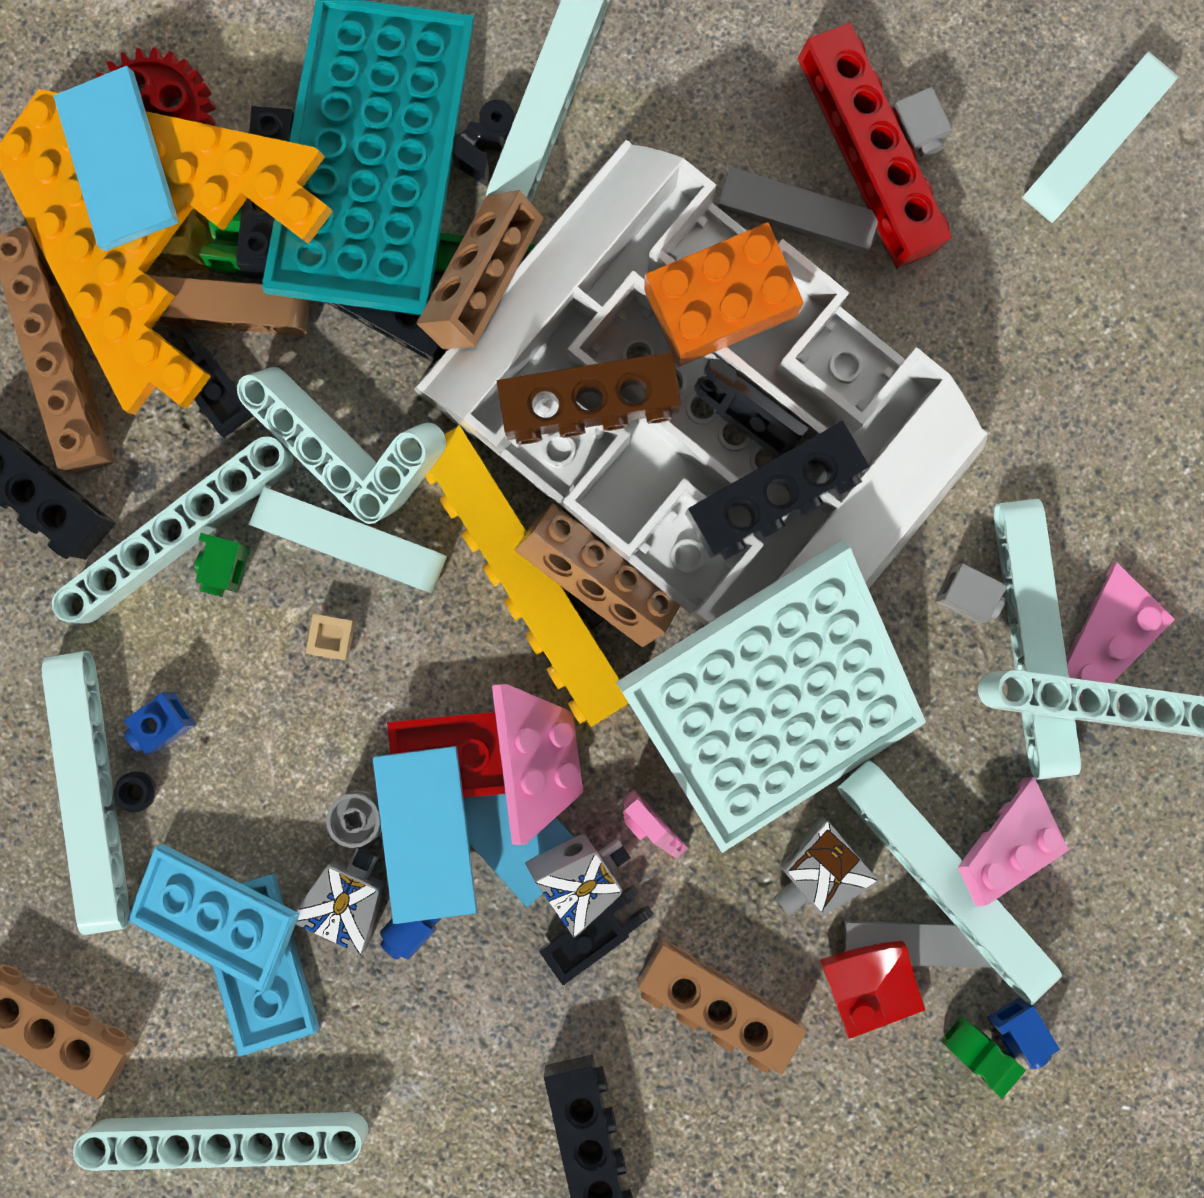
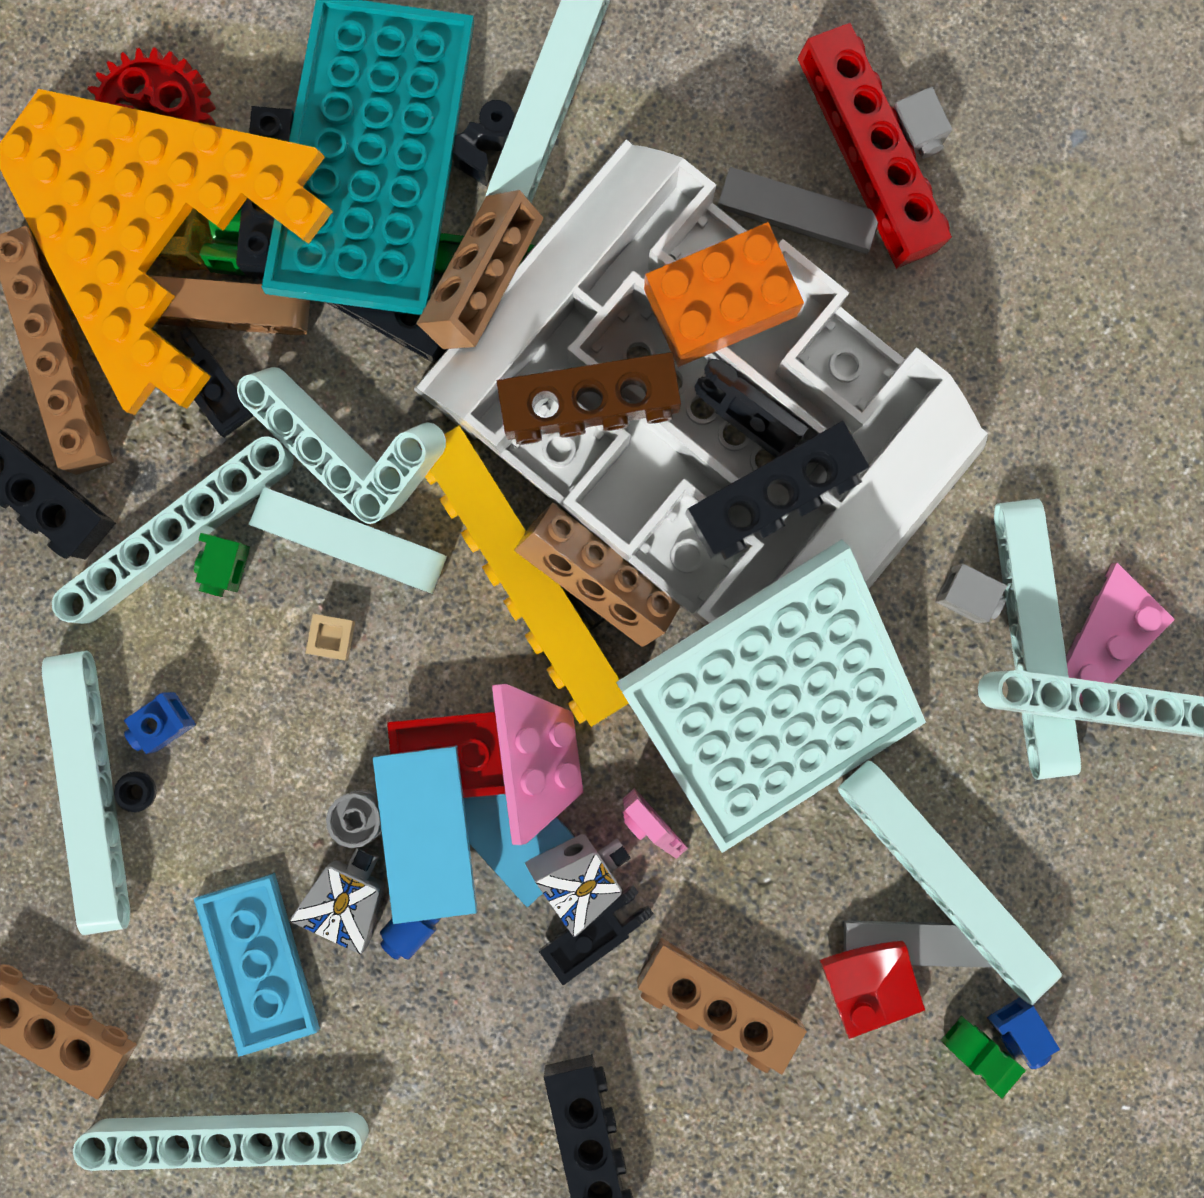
medium azure tile [53,66,179,252] -> none
medium azure tile [127,844,300,993] -> none
torso [774,817,879,916] -> none
bright pink wing [958,776,1069,906] -> none
light aqua beam [1022,51,1179,223] -> none

